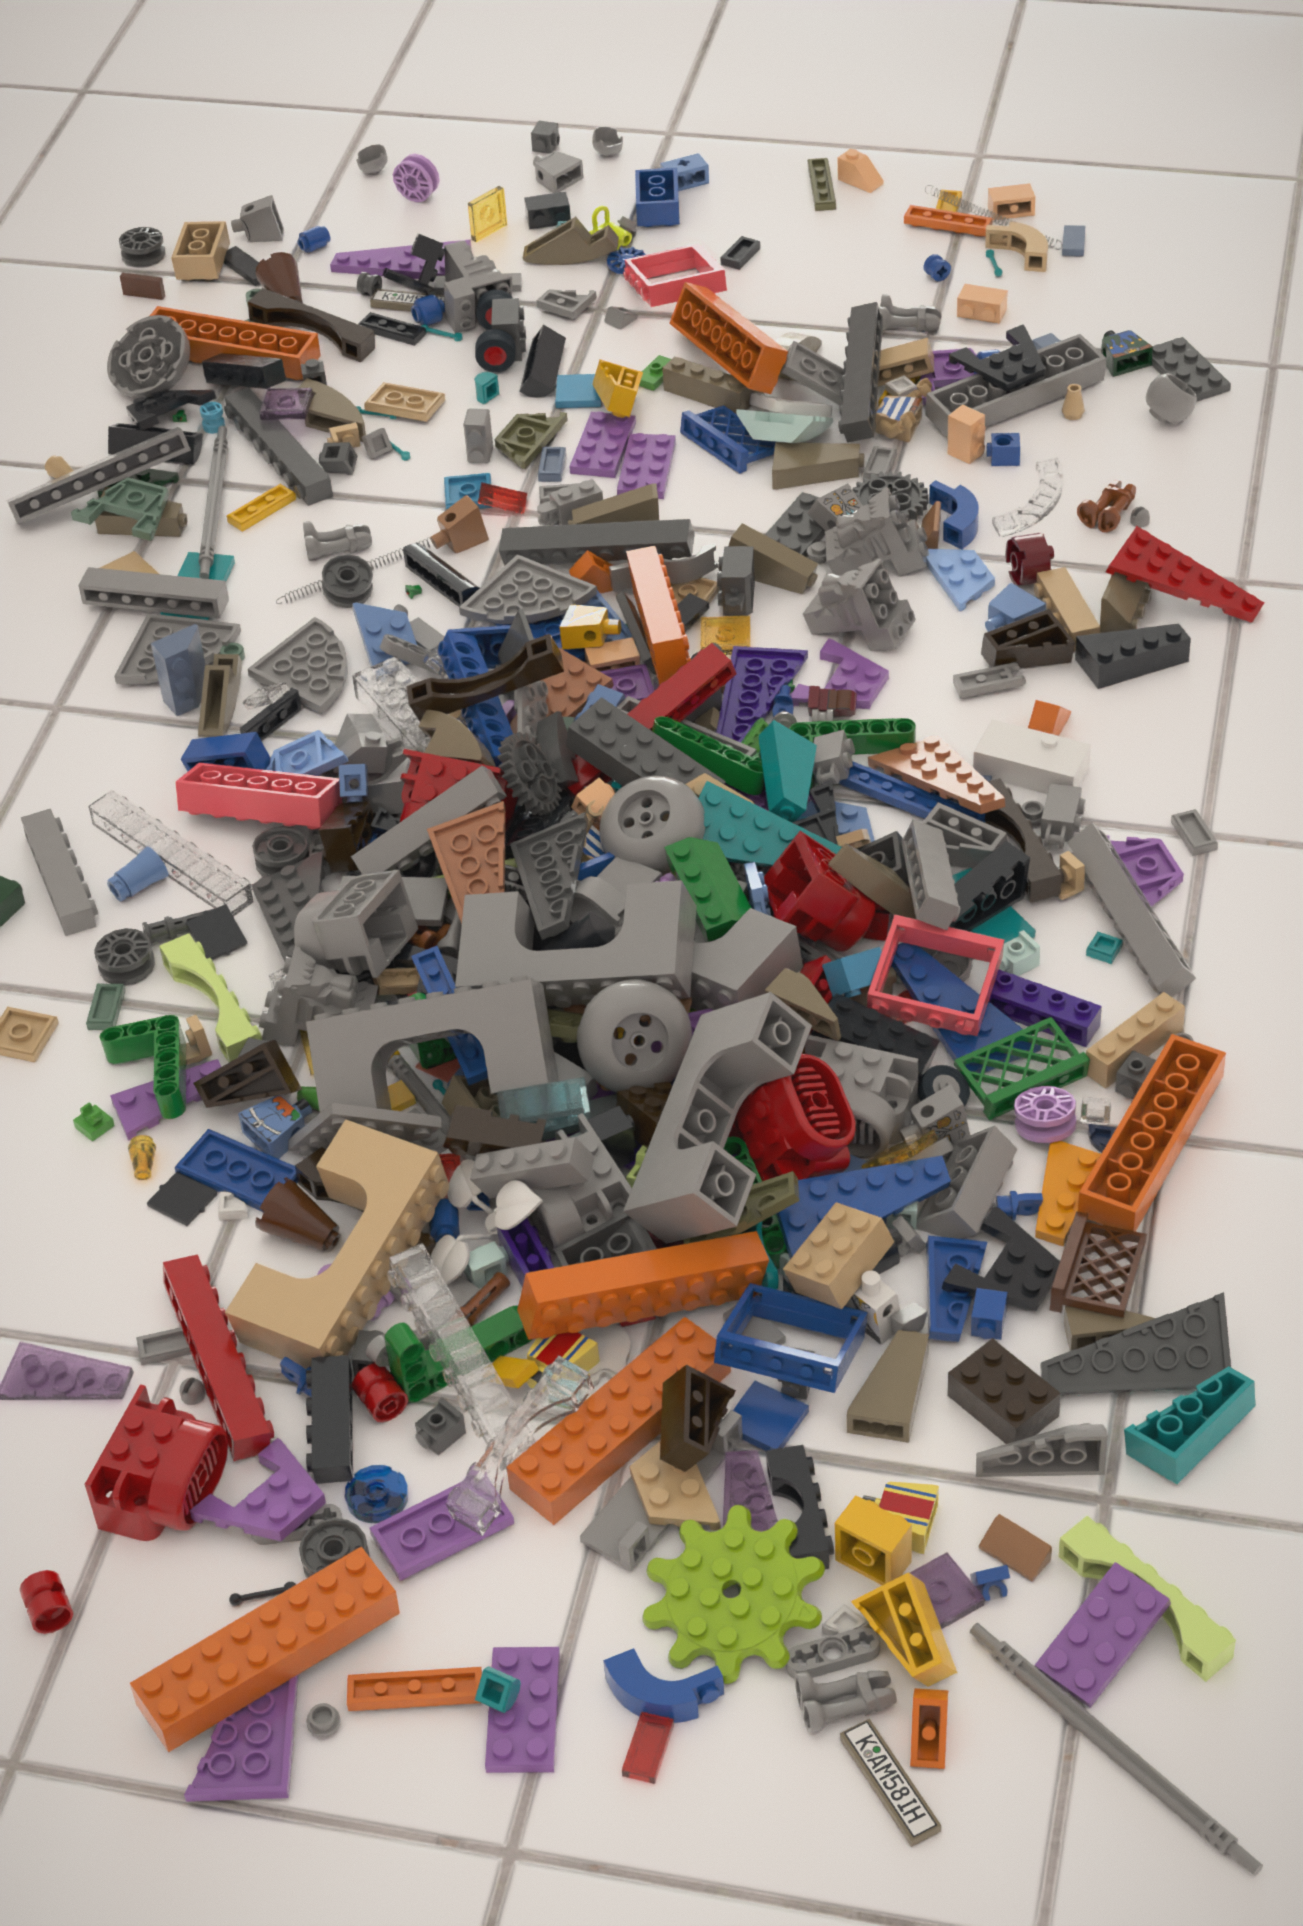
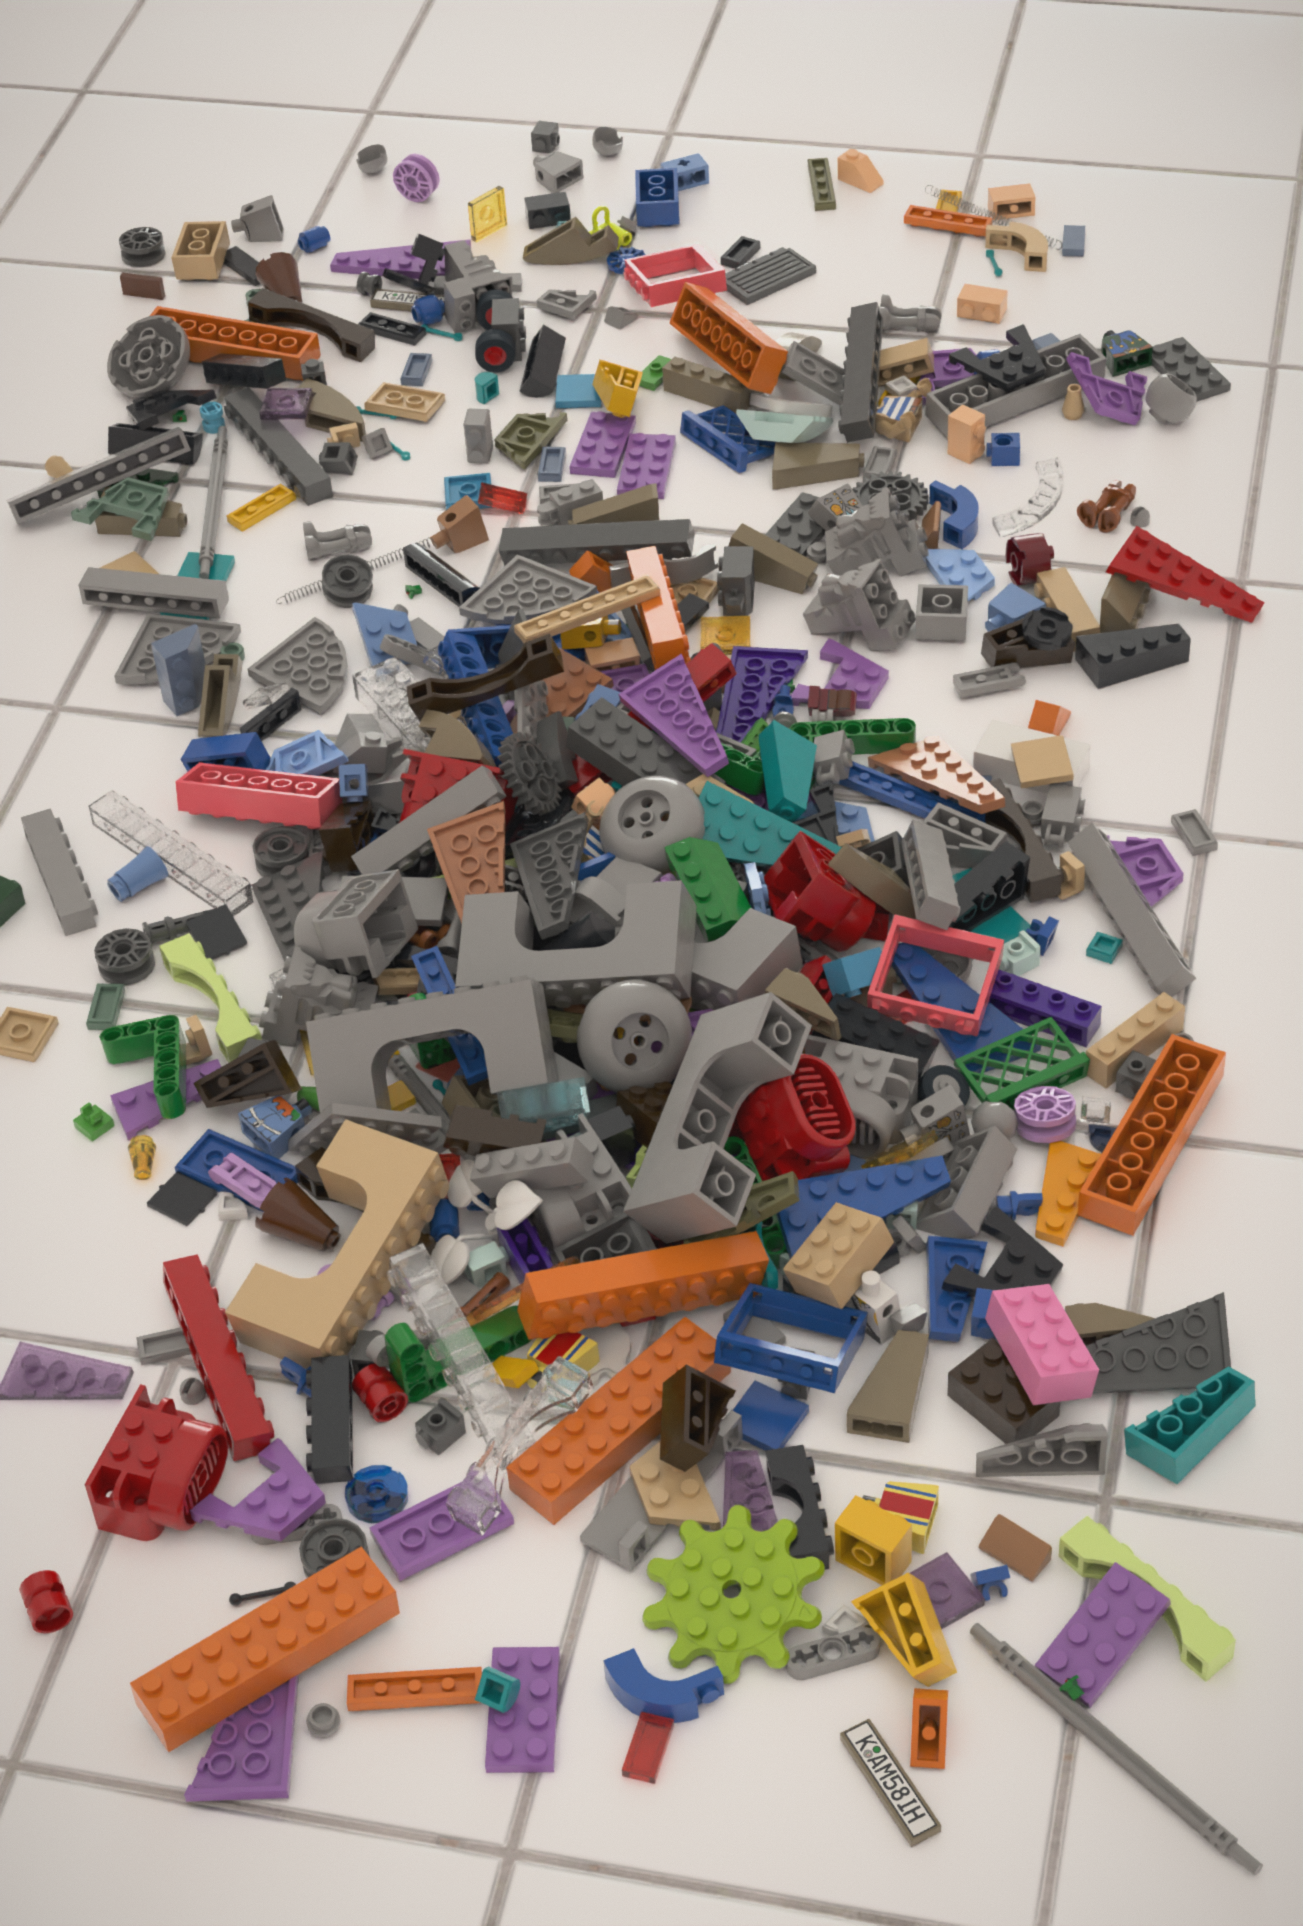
light grey piece [794,1670,897,1733] -> none
blue wheel [923,254,951,282] -> none
reddish brown fence [1049,1211,1147,1318] -> none
none -> lavender plate [208,1153,276,1208]
none -> sand blue tile [400,353,433,387]
none -> clear orange tile [466,1256,580,1326]
none -> tan tile [514,575,661,644]
none -> medium lavender wing [618,654,729,777]
none -> dark grey hinge [725,247,817,305]
none -> light grey brick [915,584,968,641]
none -> light grey hair [971,1101,1018,1140]
none -> bright pink brick [985,1284,1099,1405]
none -> tan tile [1011,735,1074,789]
none -> black tile [1021,607,1073,651]
none -> blue tile [1026,916,1059,956]
none -> green piece [1059,1675,1084,1701]
none -> medium lavender wing [1066,352,1147,425]

